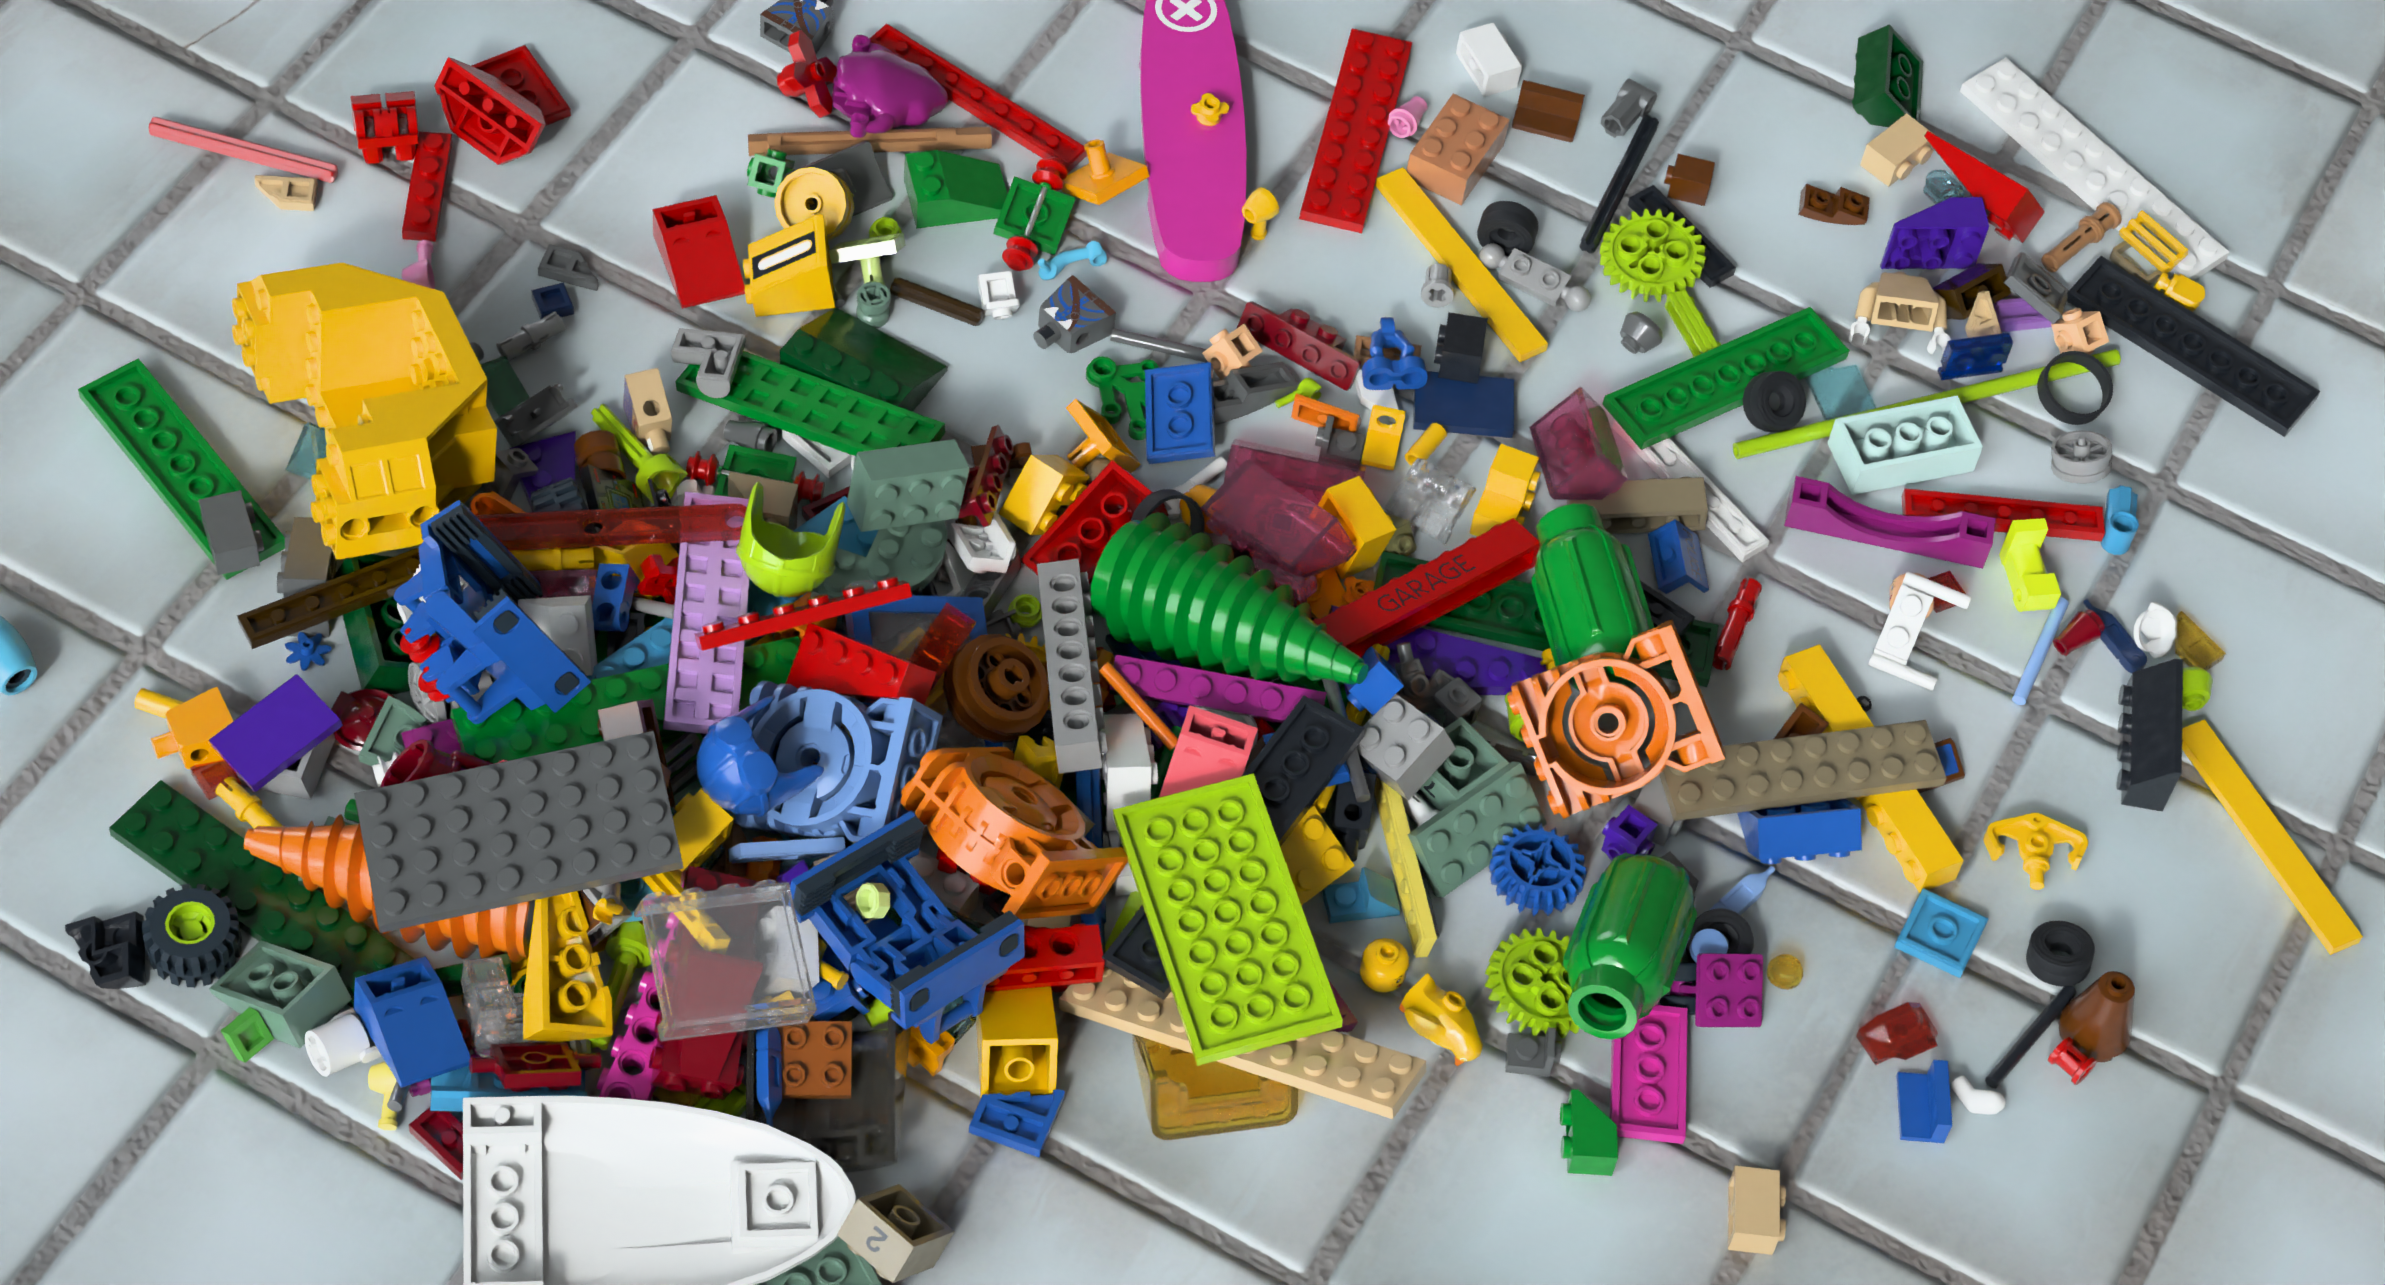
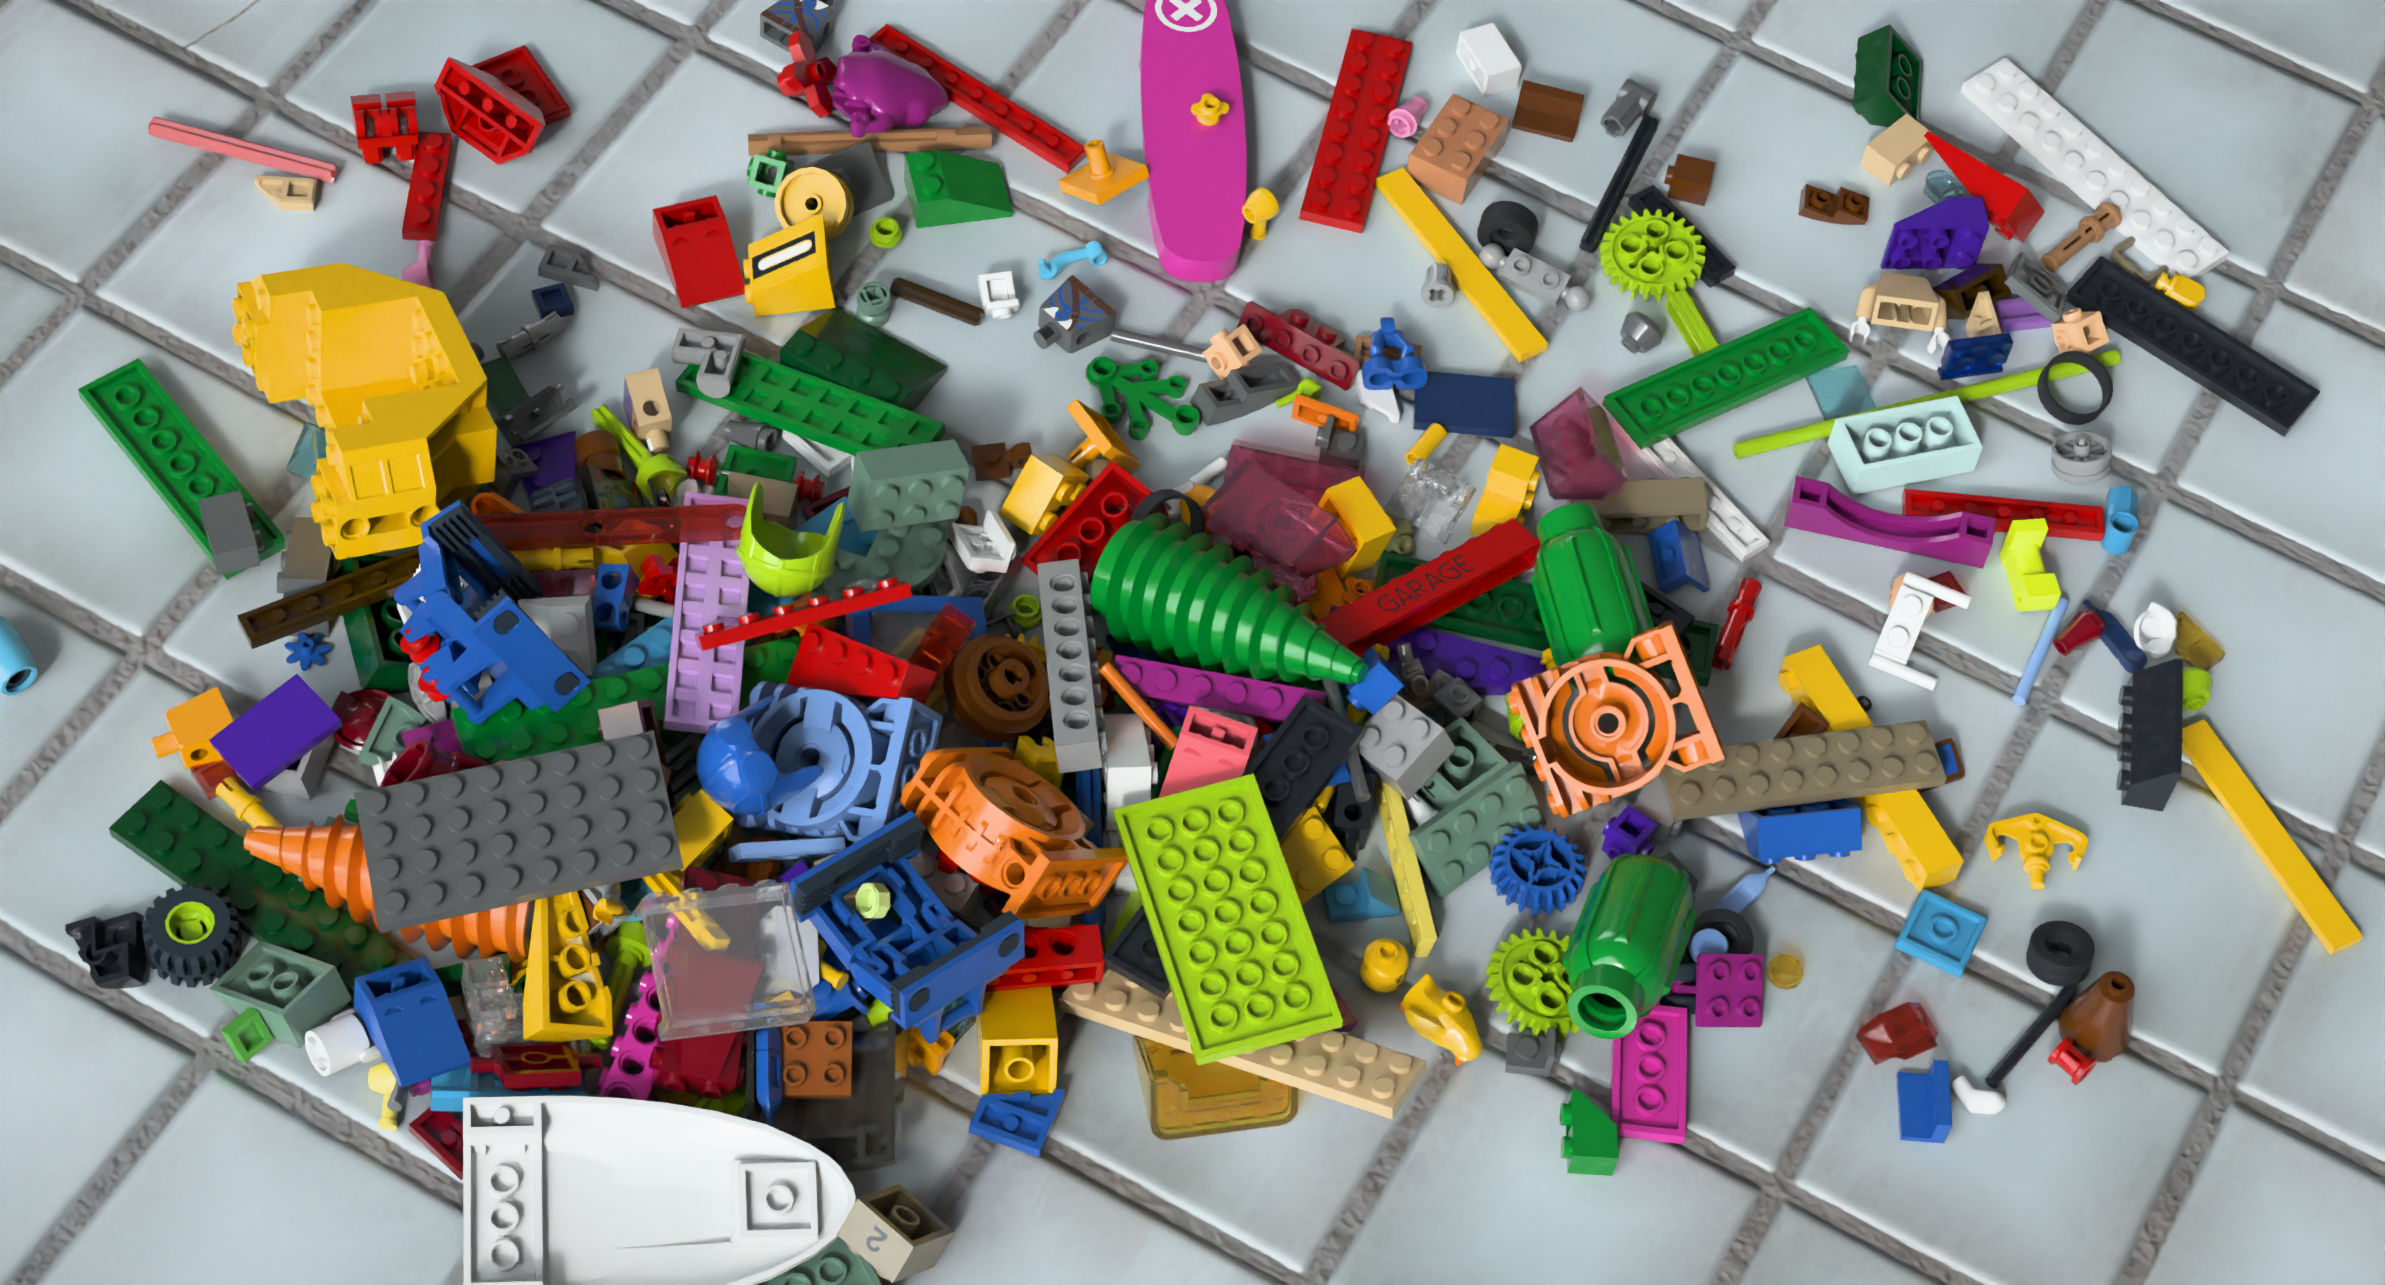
yellow axle [135,688,184,719] -> none
yellowish green tile [829,233,906,285] -> none
dark red bracket [958,425,1014,527] -> none
green plate [993,158,1076,271] -> none
blue tile [1145,362,1215,464] -> none
yellow bracket [1361,405,1406,471] -> none
black brick [1434,312,1488,384] -> none
tan brick [1728,1166,1786,1255] -> none
black tyre [1743,371,1806,432] -> none
yellow tile [2119,210,2188,273] -> none

